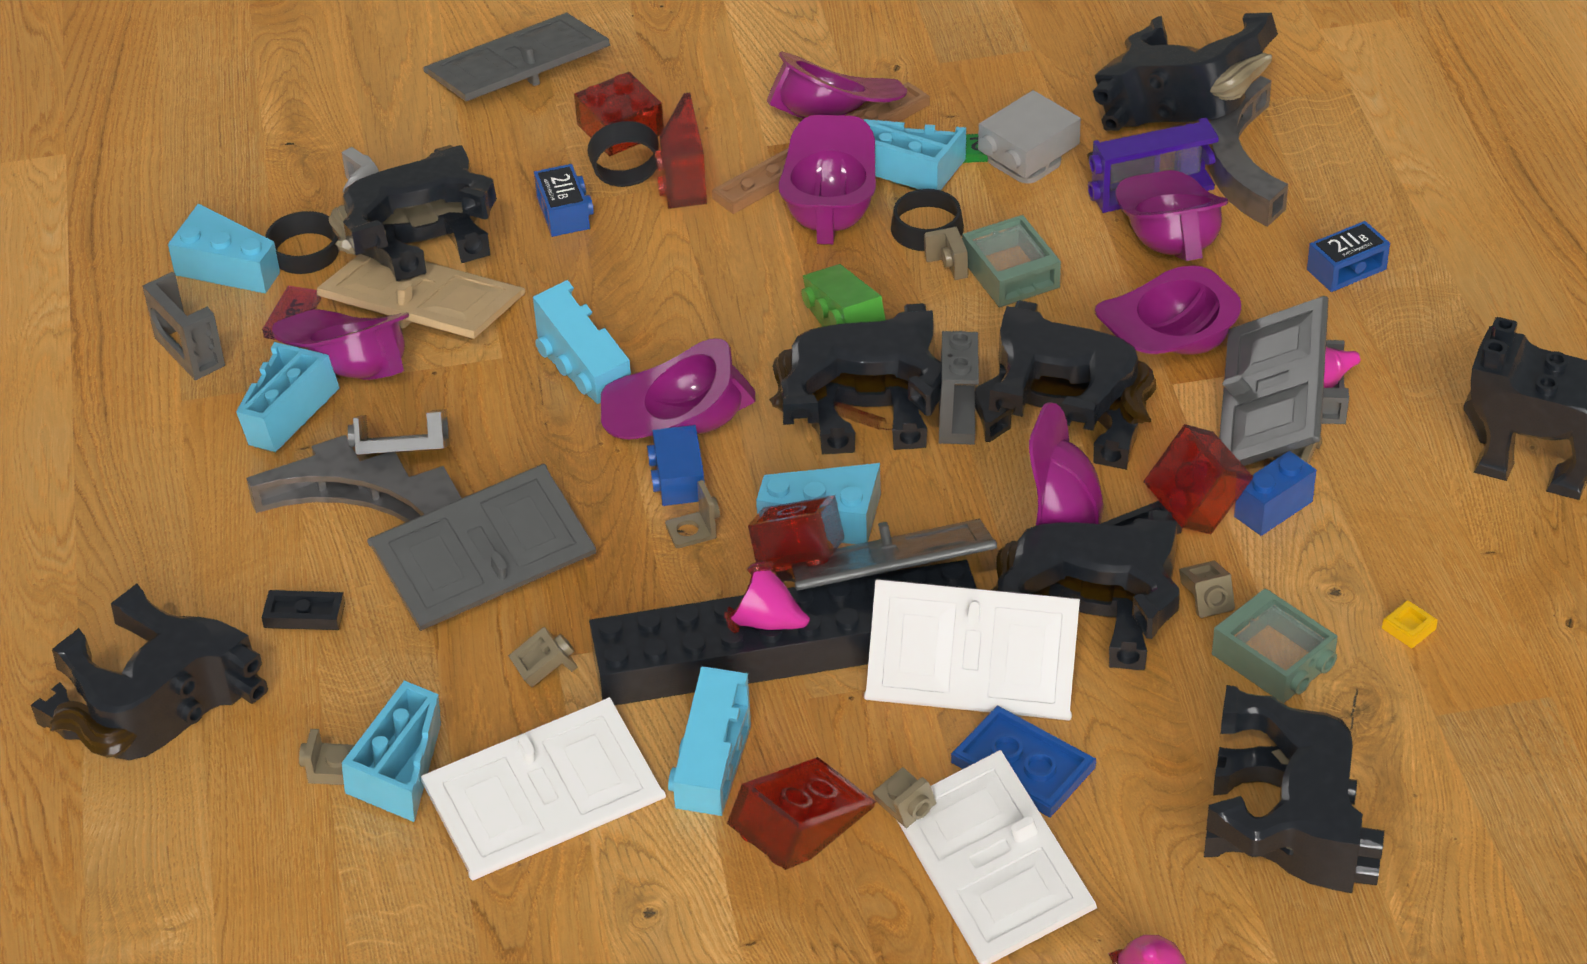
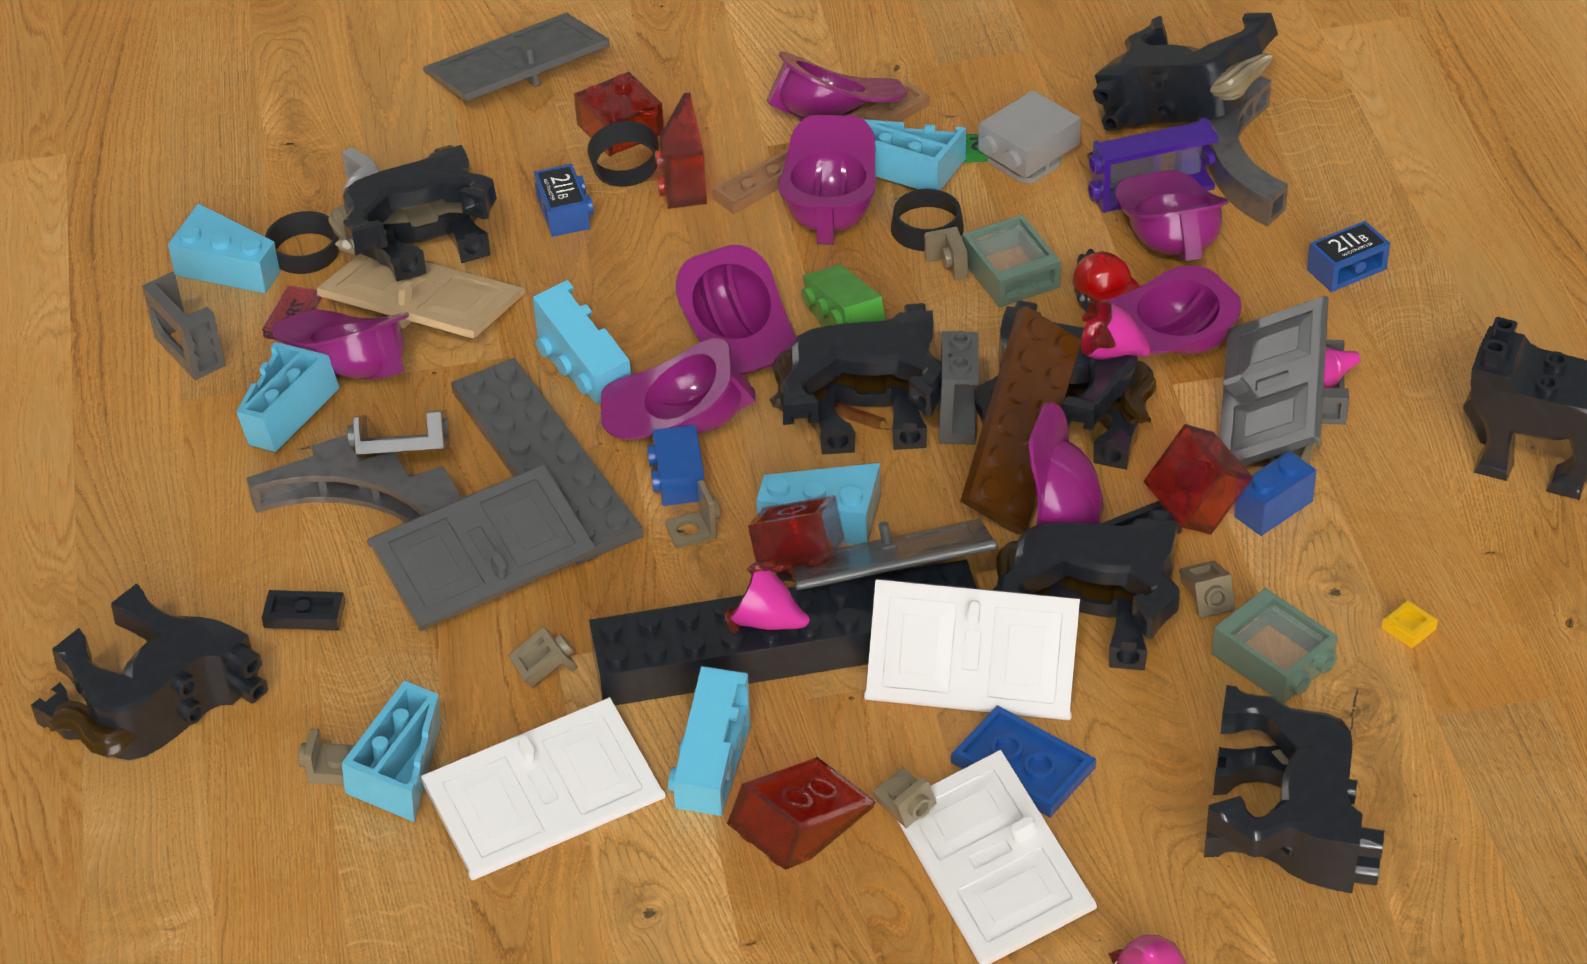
none -> dark grey plate [451,358,643,564]
none -> magenta piece [676,245,796,374]
none -> reddish brown plate [960,306,1081,534]
none -> red hair [1073,249,1141,317]
none -> hat [1081,300,1150,360]

